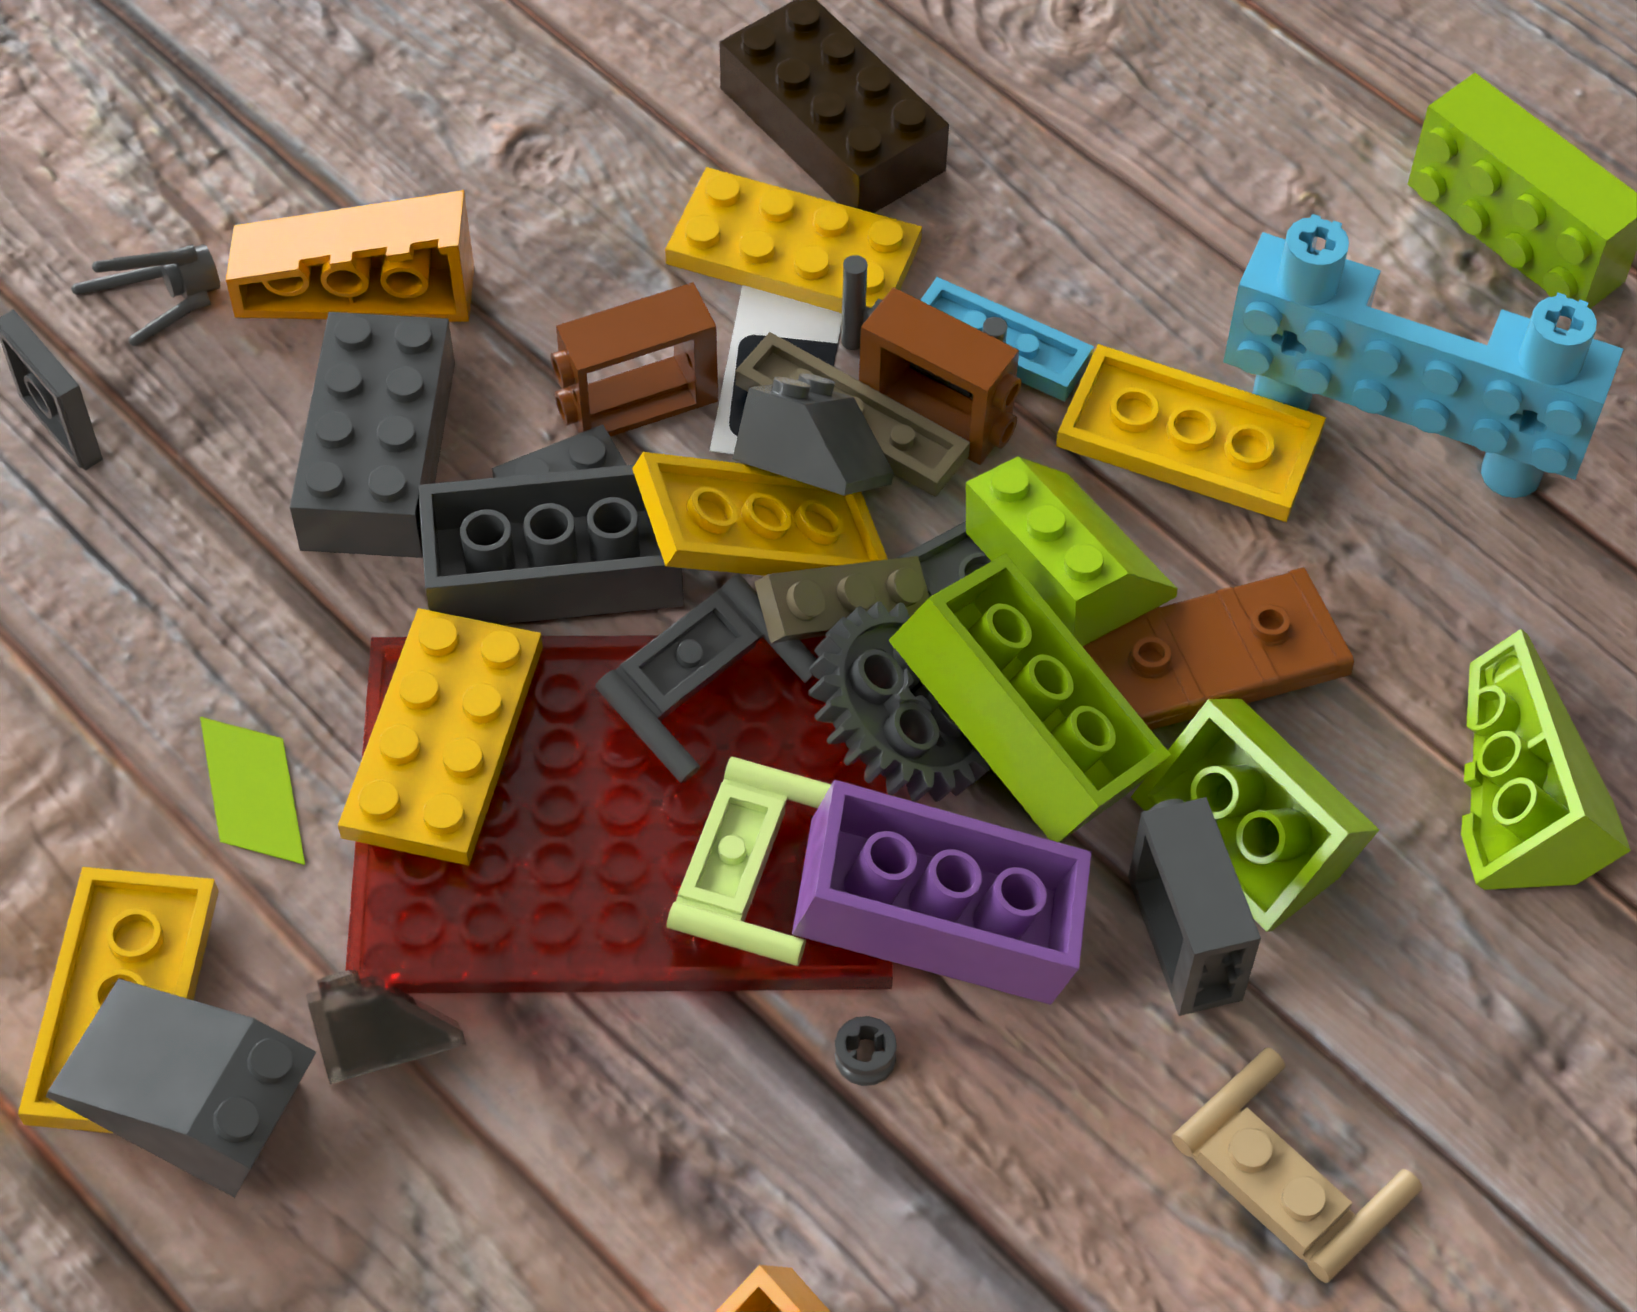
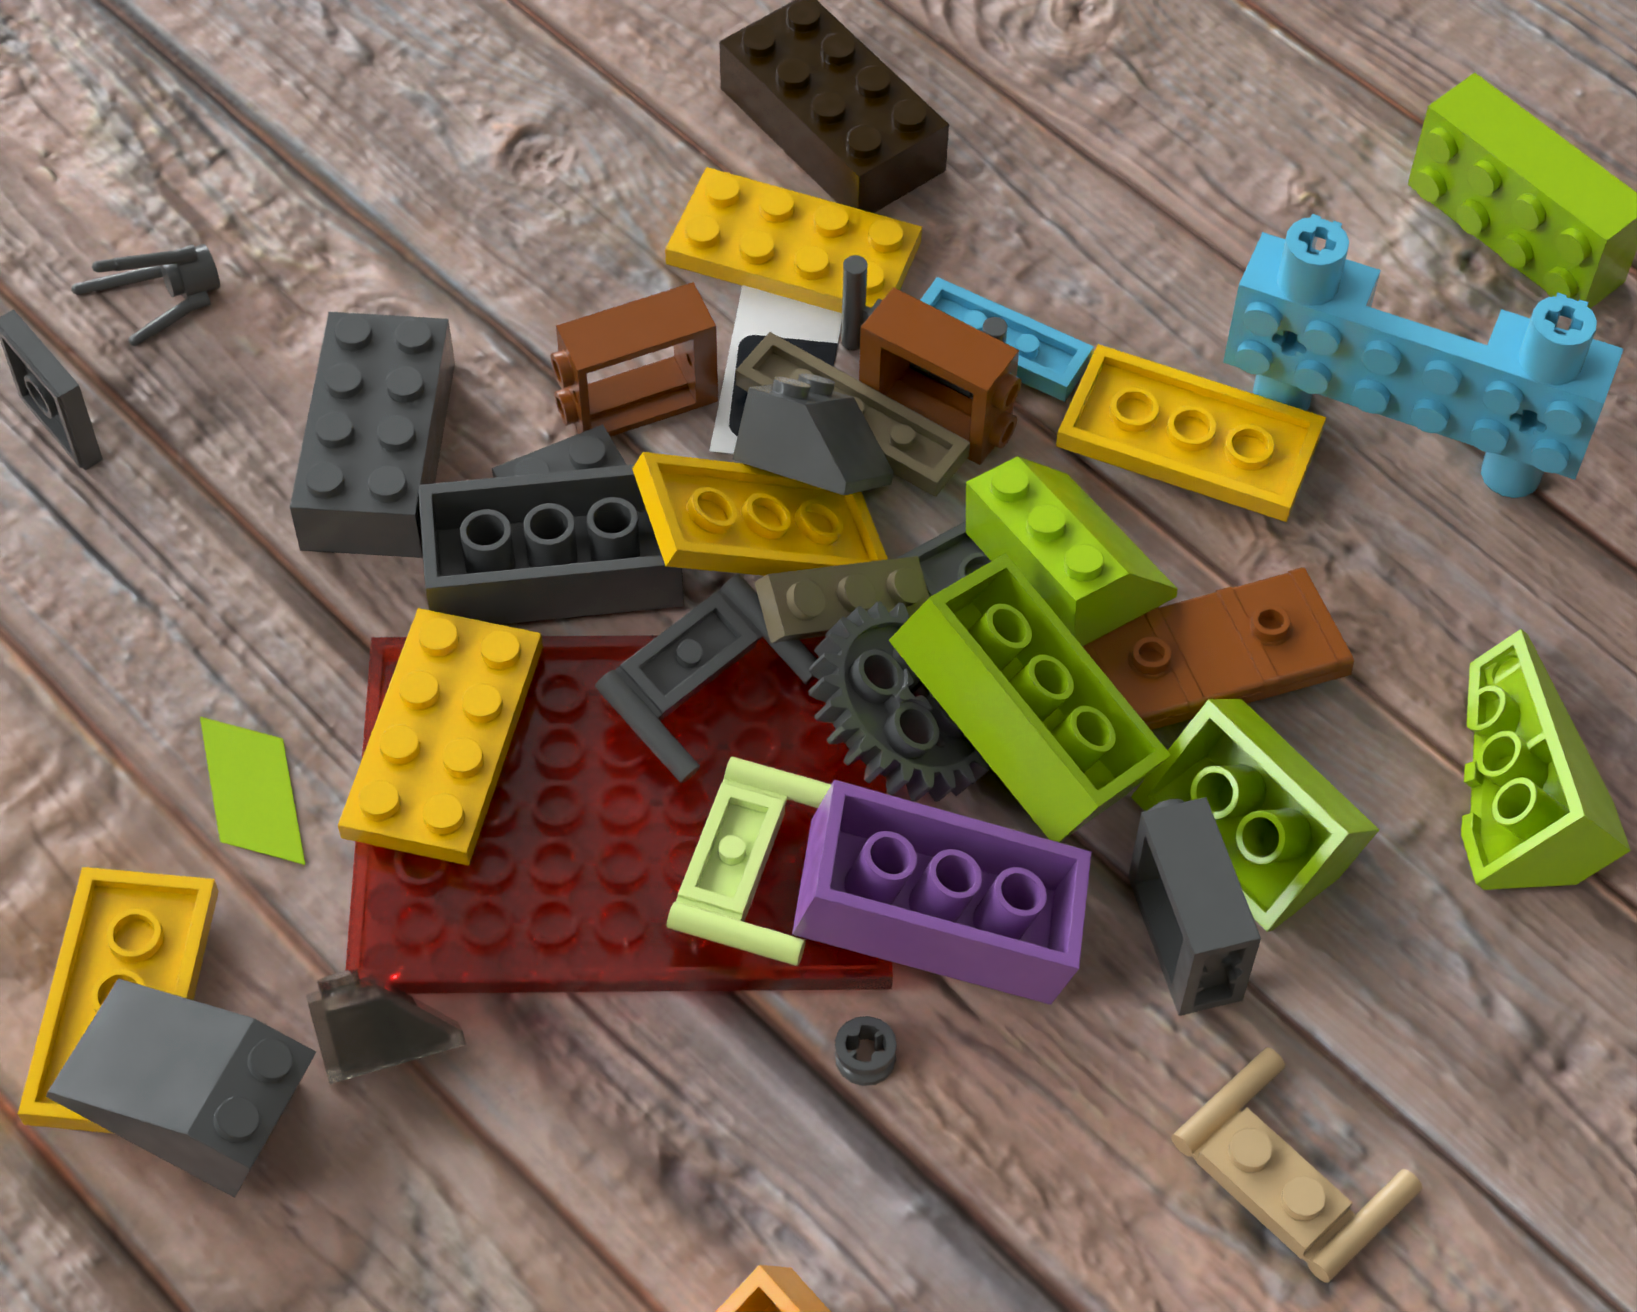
light orange wedge [226,190,474,322] -> none

